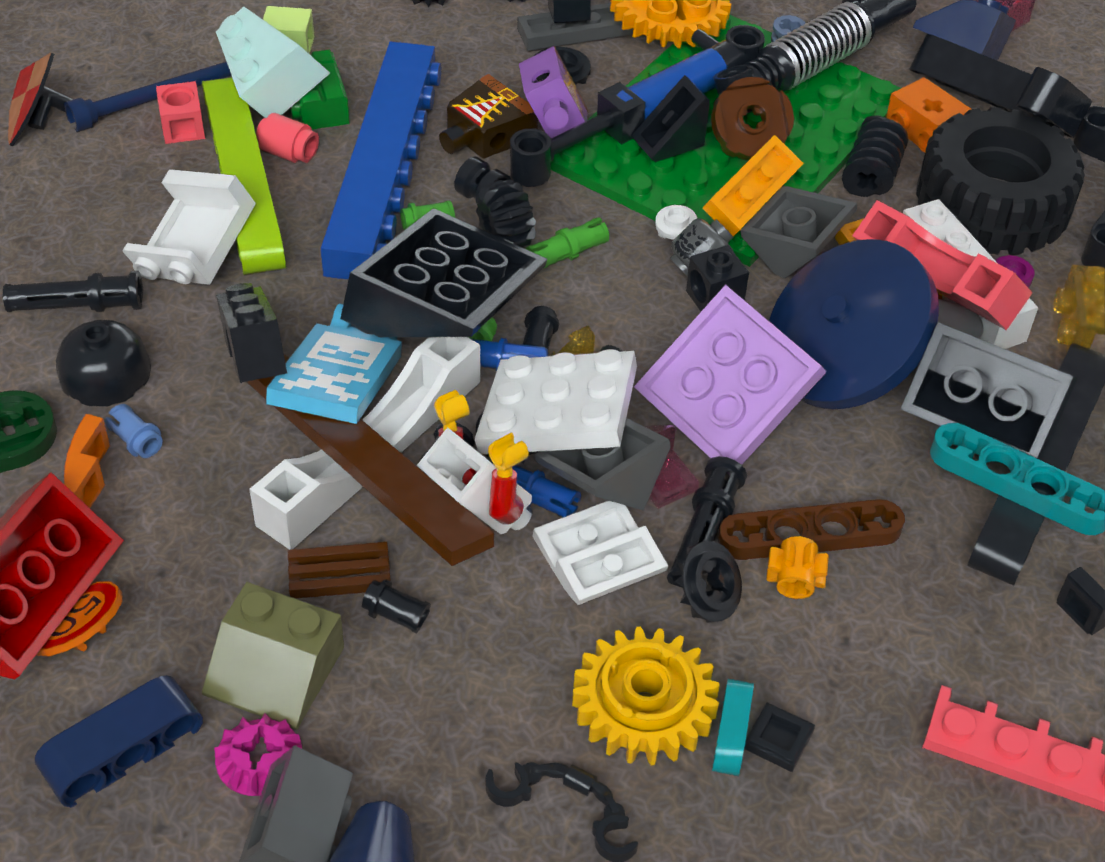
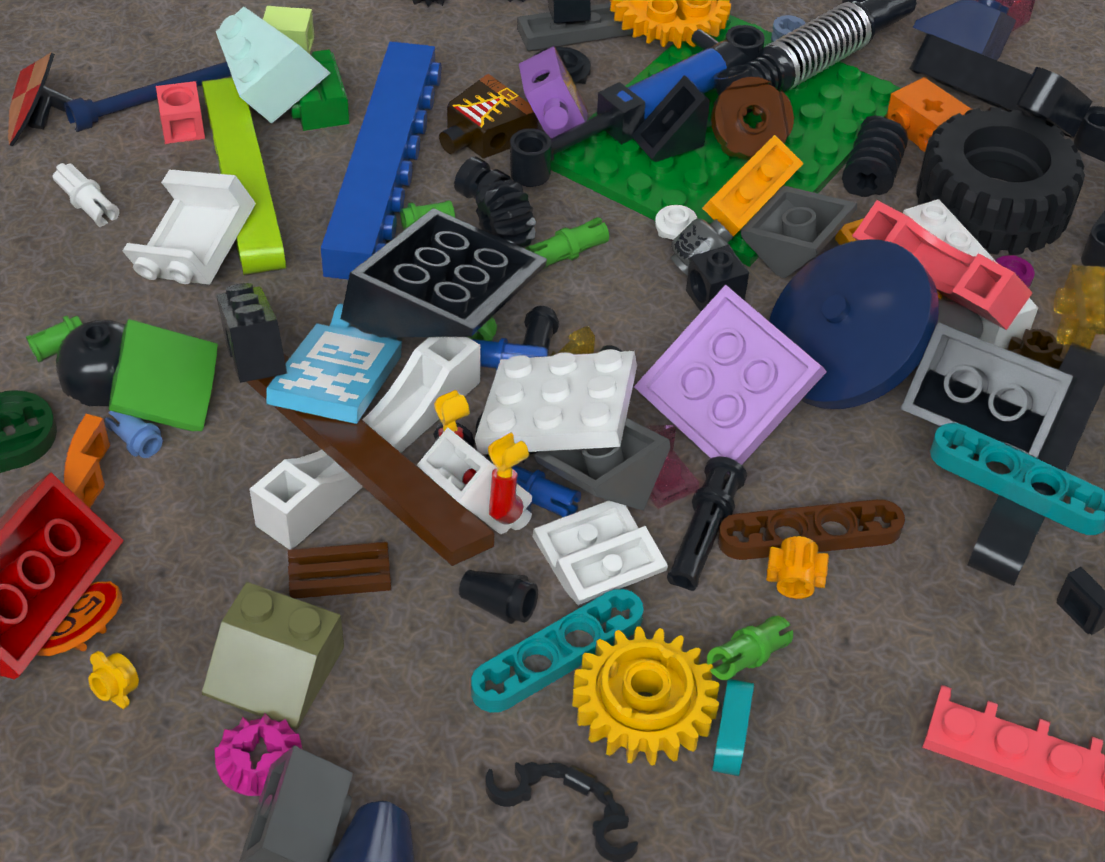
black pin [3,271,143,312] -> none
dark blue beam [34,675,203,808] -> none
coral brick [256,113,319,163] -> none
black pin [362,579,431,634] -> none
black gear [675,541,742,623] -> none
black tile [744,702,815,772] -> none
none -> bright green pin [26,315,82,363]
none -> white axle [53,163,119,227]
none -> yellow plate [88,651,139,709]
none -> bright green slope [109,319,218,431]
none -> black cone [459,570,538,624]
none -> teal beam [471,589,644,712]
none -> bright green pin [707,616,793,680]
none -> dark brown gear [1007,329,1064,370]

